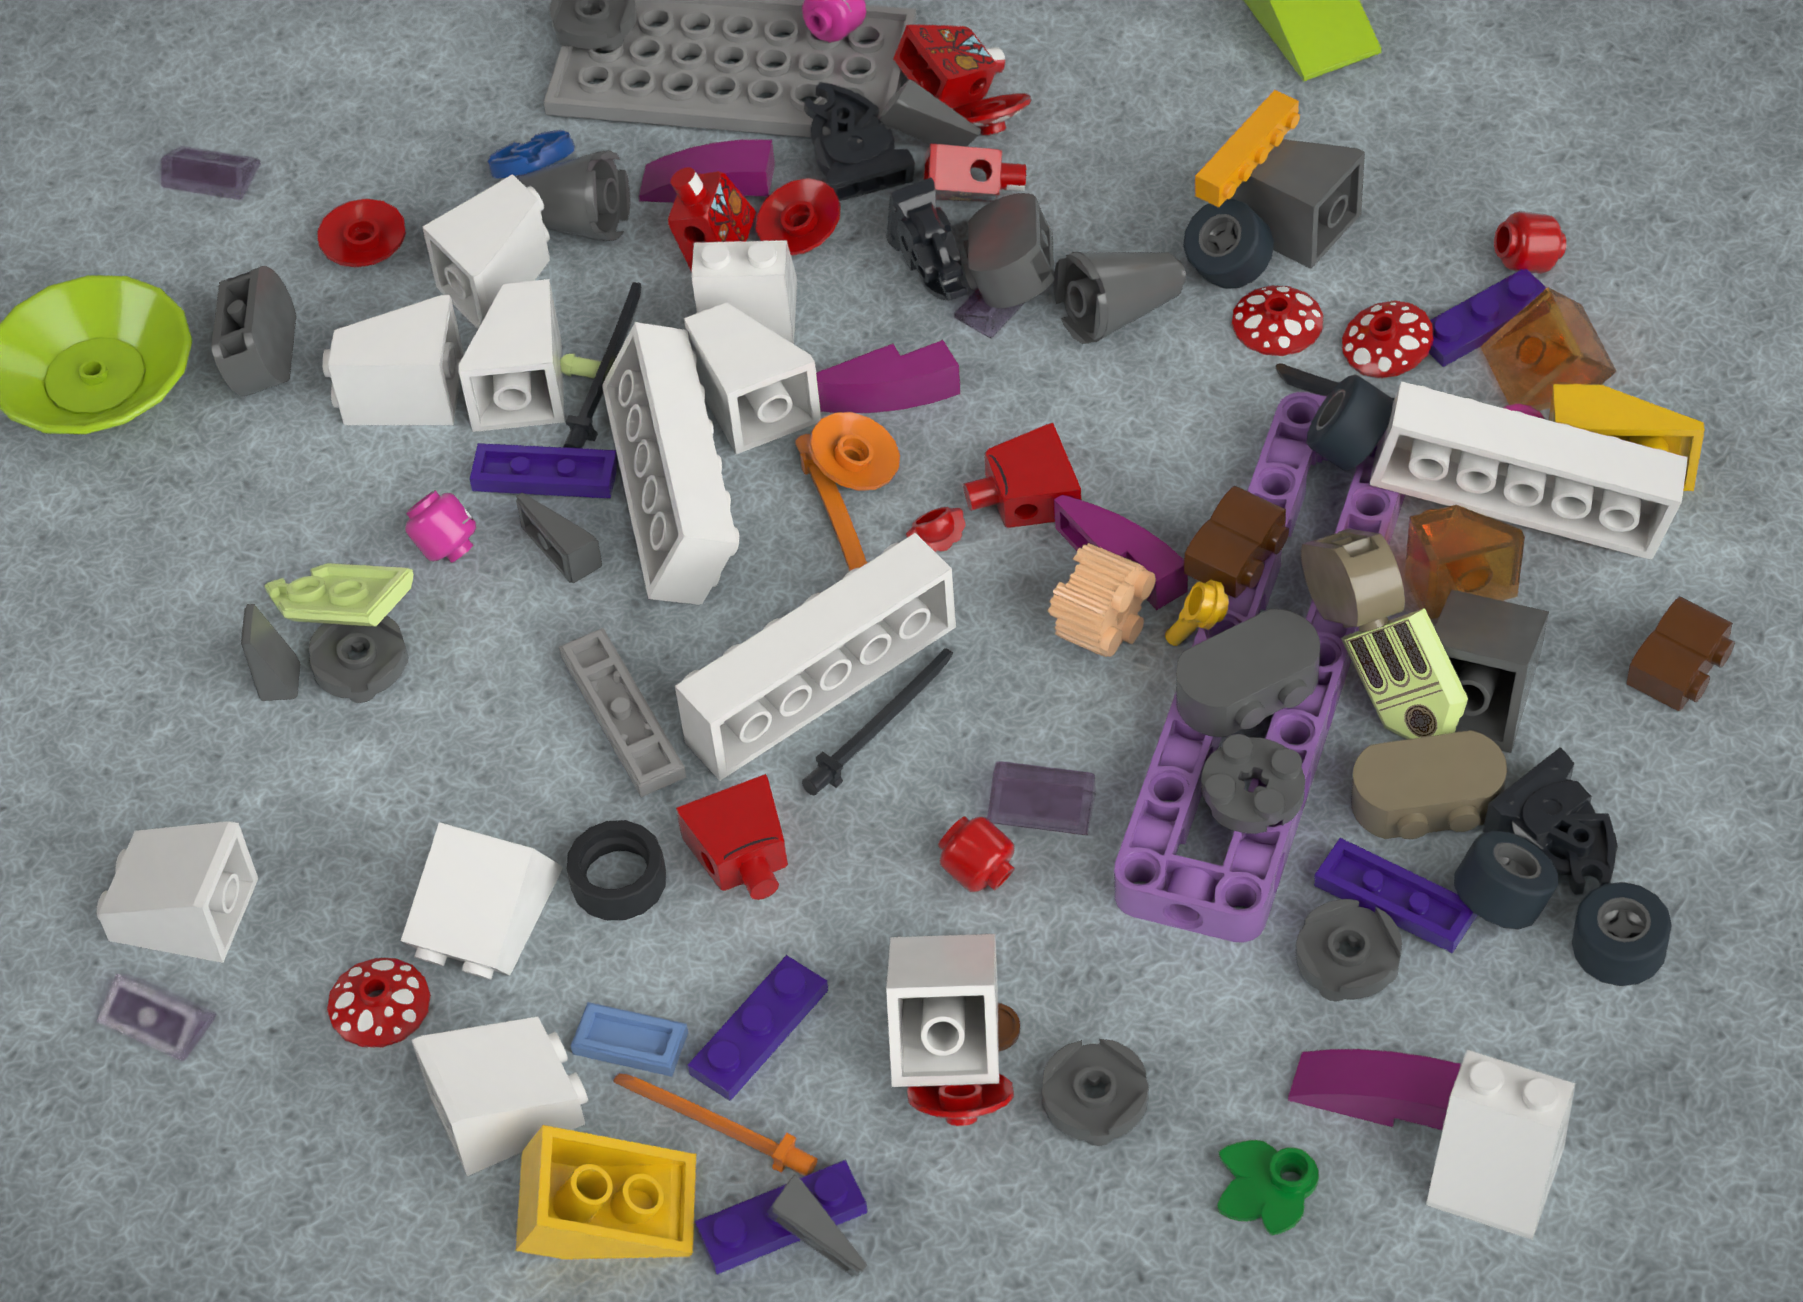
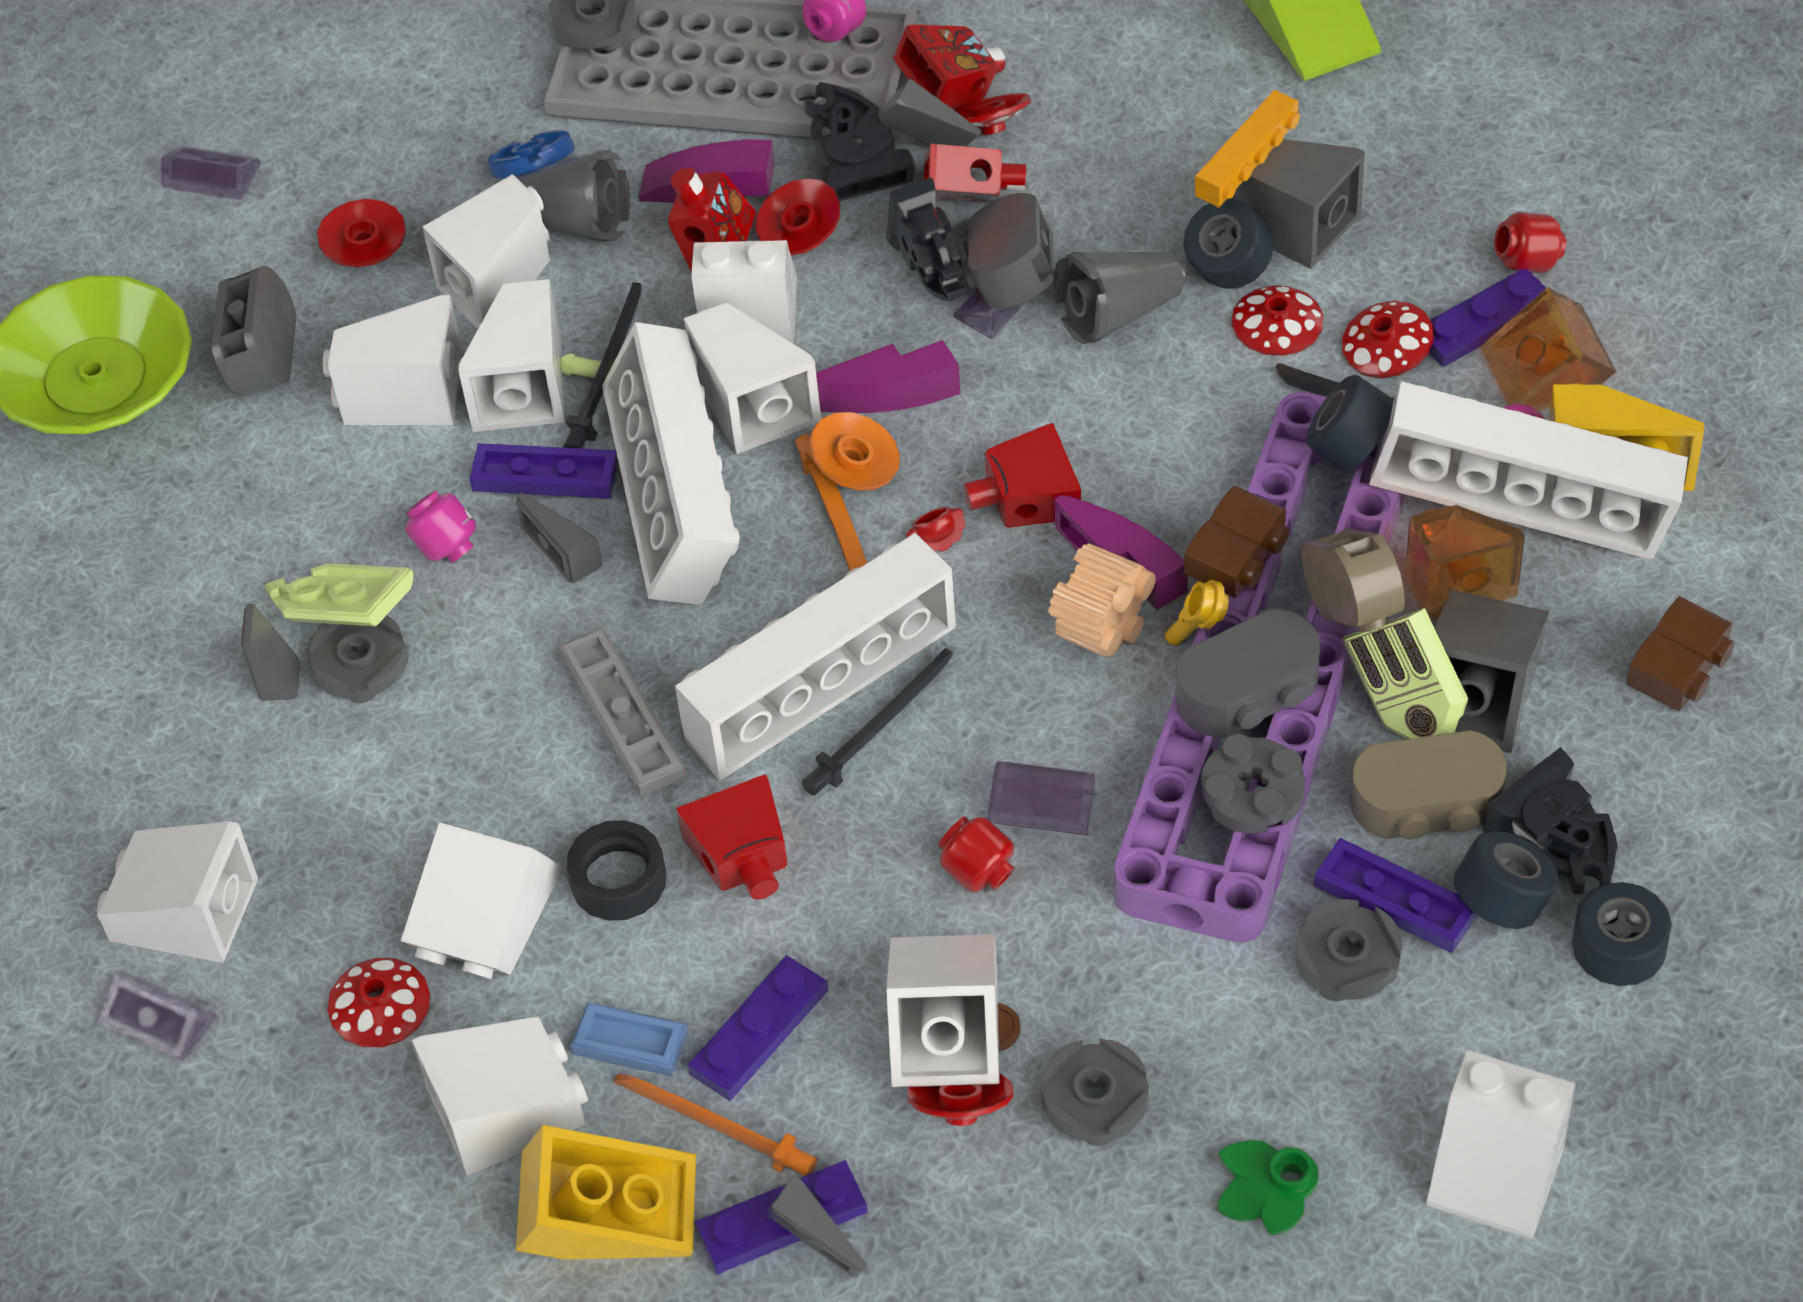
magenta slope [1288,1049,1462,1130] -> none

